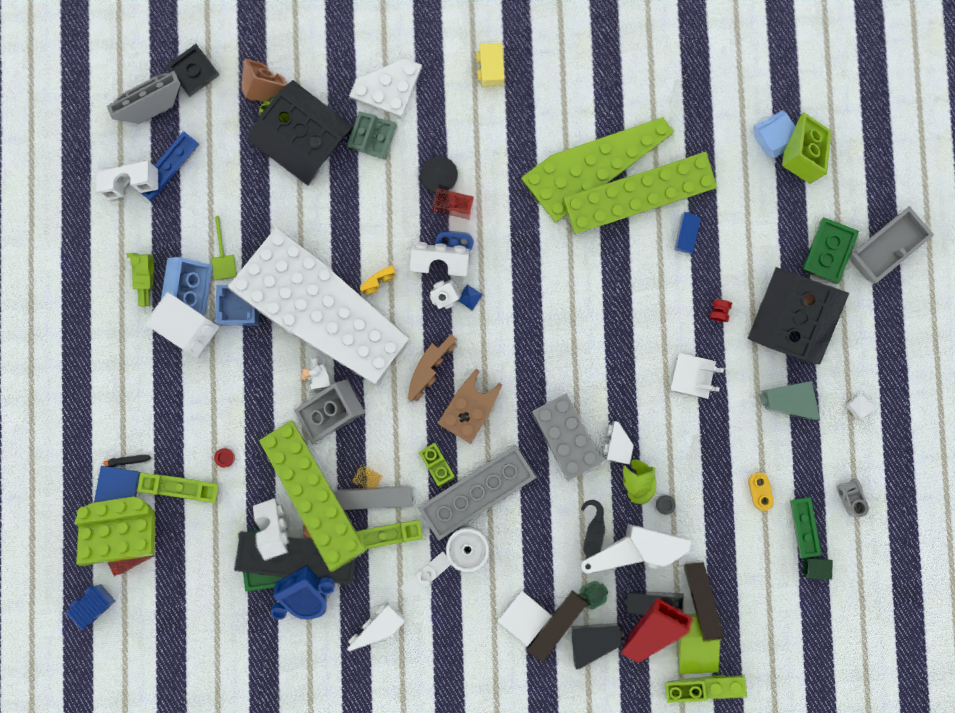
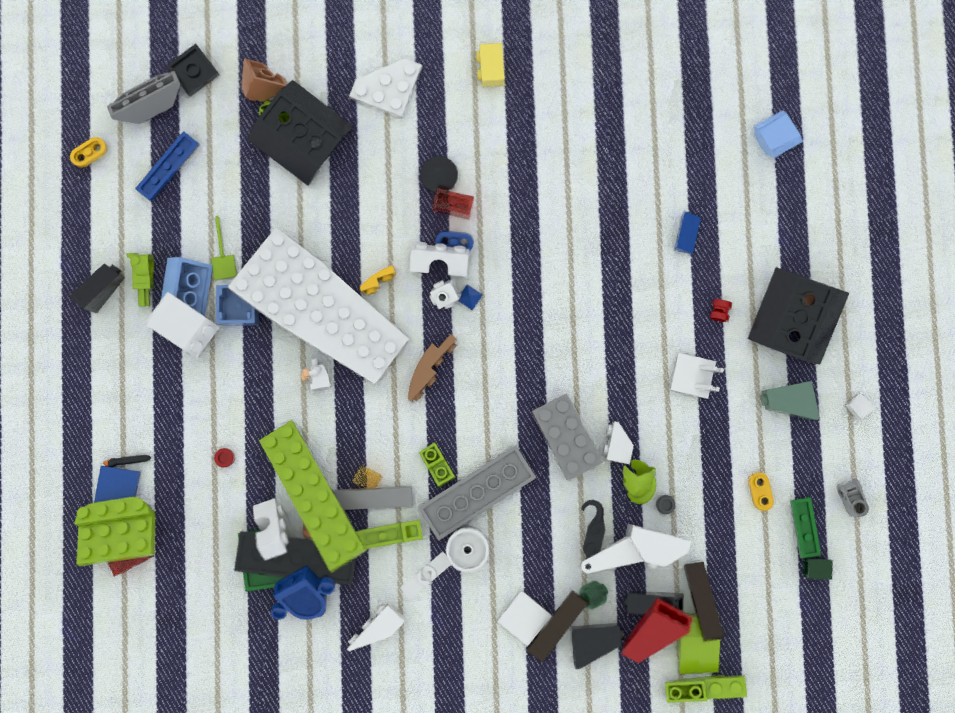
blue brick [66,584,116,630] -> none
white arch [96,161,158,200] -> none
lime slope [137,472,219,503] -> none
light grey slope [294,380,365,443] -> none
sand green slope [347,111,397,159] -> none
medium nougat brick [437,369,502,444] -> none
lime wing [521,117,675,223] -> none
lime plate [563,152,717,235] -> none
lime slope [782,112,831,184] -> none
green plate [801,217,859,284] -> none
light grey container [850,206,934,283] -> none
none -> black slope [69,263,125,314]
none -> yellow plate [70,137,108,168]

